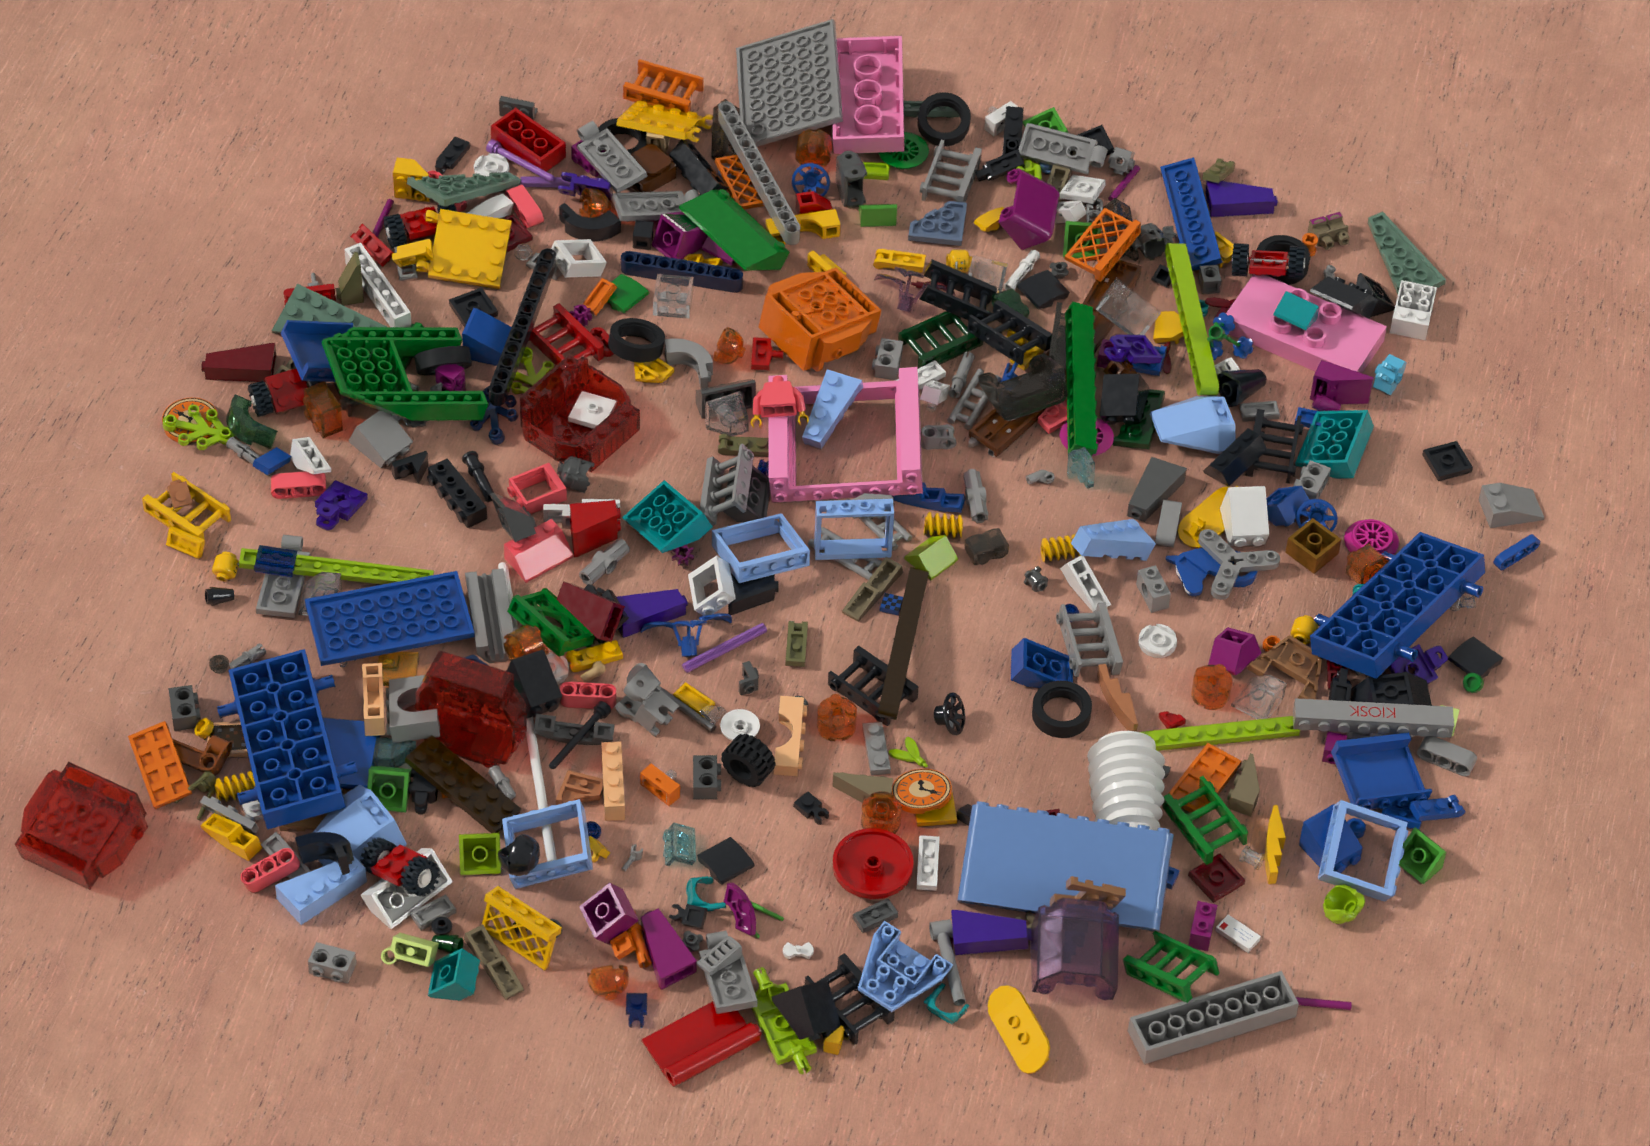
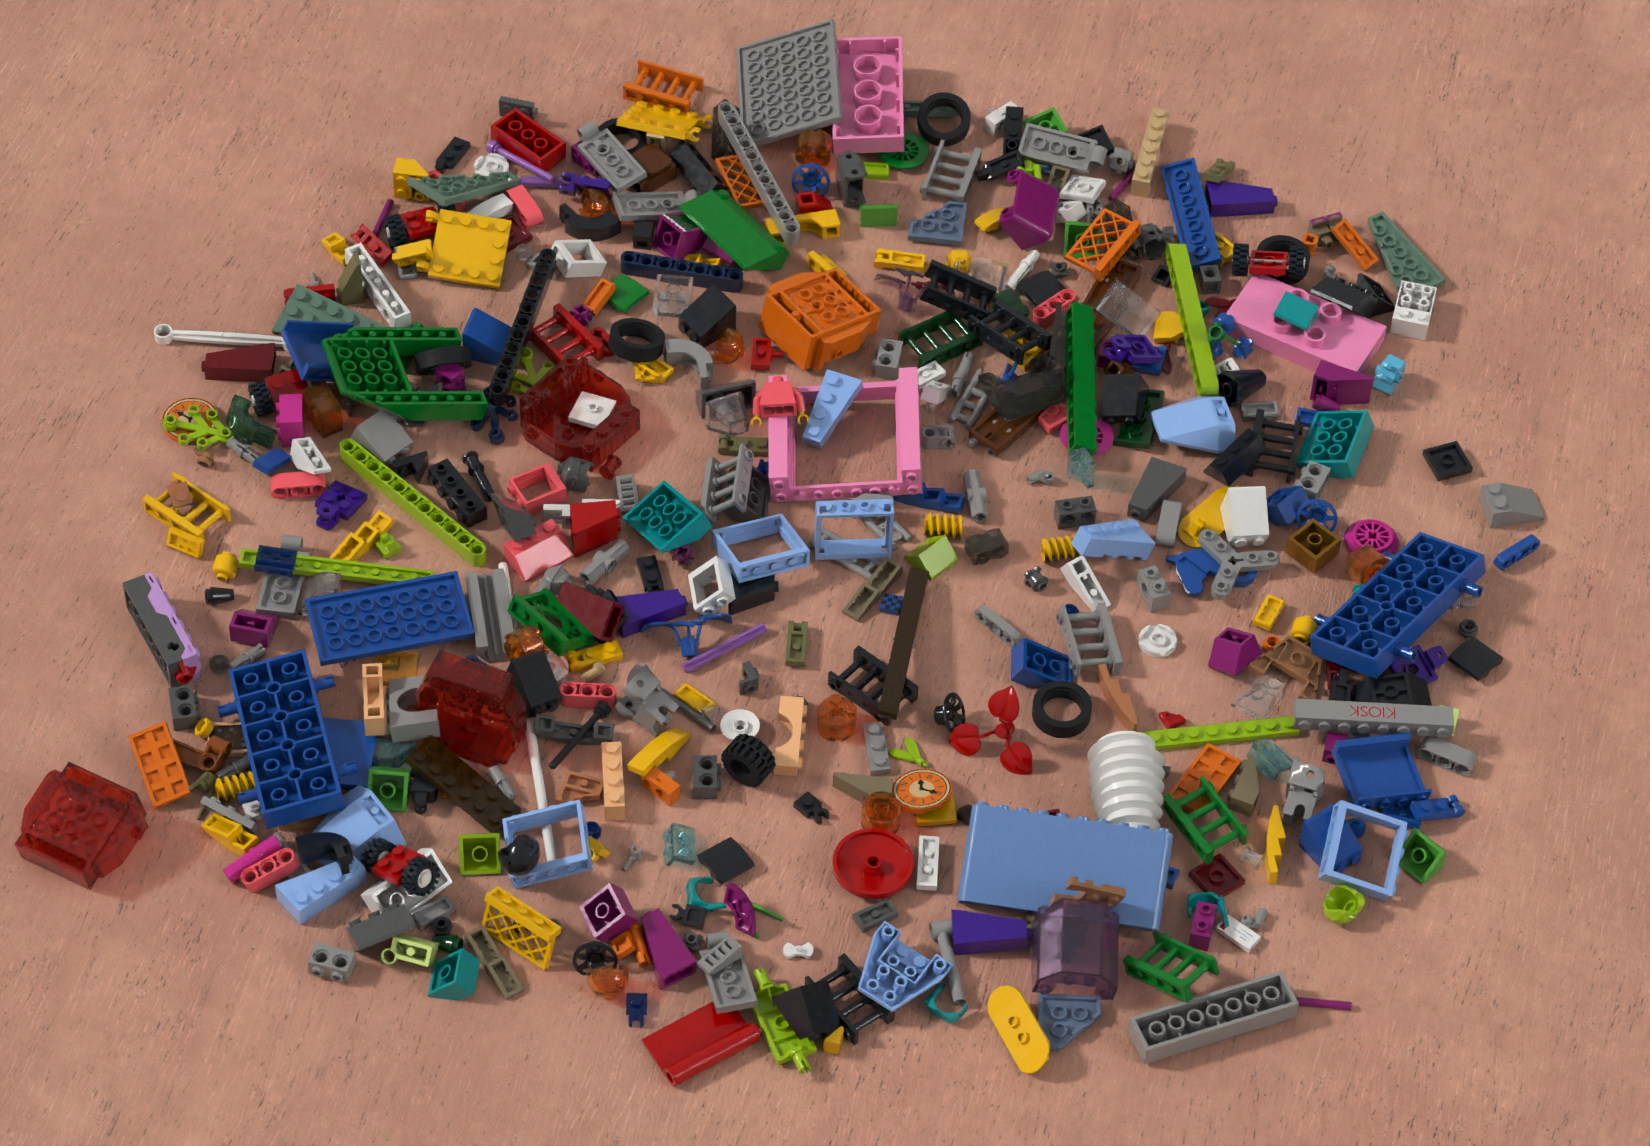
black plate [449,287,498,327] -> none
clear orange brick [1191,664,1232,710] -> none
green tile [1463,673,1484,693] -> none
none -> dark grey piece [122,572,202,688]
none -> white piece [154,324,289,353]
none -> medium nougat plate [196,452,216,468]
none -> light grey axle [215,754,251,782]
none -> dark pink axle [223,835,283,884]
none -> magenta slope [229,609,279,648]
none -> dark pink brick [276,394,305,448]
none -> yellow slope [321,232,349,266]
none -> yellow slope [329,510,395,561]
none -> lime beam [340,438,487,567]
none -> dark grey slope [345,902,416,951]
none -> lime tile [375,532,402,560]
none -> light grey piece [535,564,573,597]
none -> black wheel [573,941,618,976]
none -> clear red bush [599,455,622,480]
none -> light grey slope [616,474,639,514]
none -> yellow slope [627,727,691,777]
none -> black hinge [637,555,664,593]
none -> black slope [678,284,736,348]
none -> red plant [948,685,1033,775]
none -> light grey beam [974,605,1021,647]
none -> coral beam [1032,289,1076,329]
none -> sand blue plate [1038,994,1101,1052]
none -> dark grey brick [1054,496,1096,529]
none -> tan arch [1130,107,1170,198]
none -> teal helmet [1187,892,1229,927]
none -> light grey arm [1241,908,1268,929]
none -> clear light blue bracket [1247,738,1293,781]
none -> yellow plate [1252,594,1285,632]
none -> light grey piece [1282,756,1325,826]
none -> orange plate [1330,218,1379,271]
none -> dark grey plate [1458,619,1478,638]

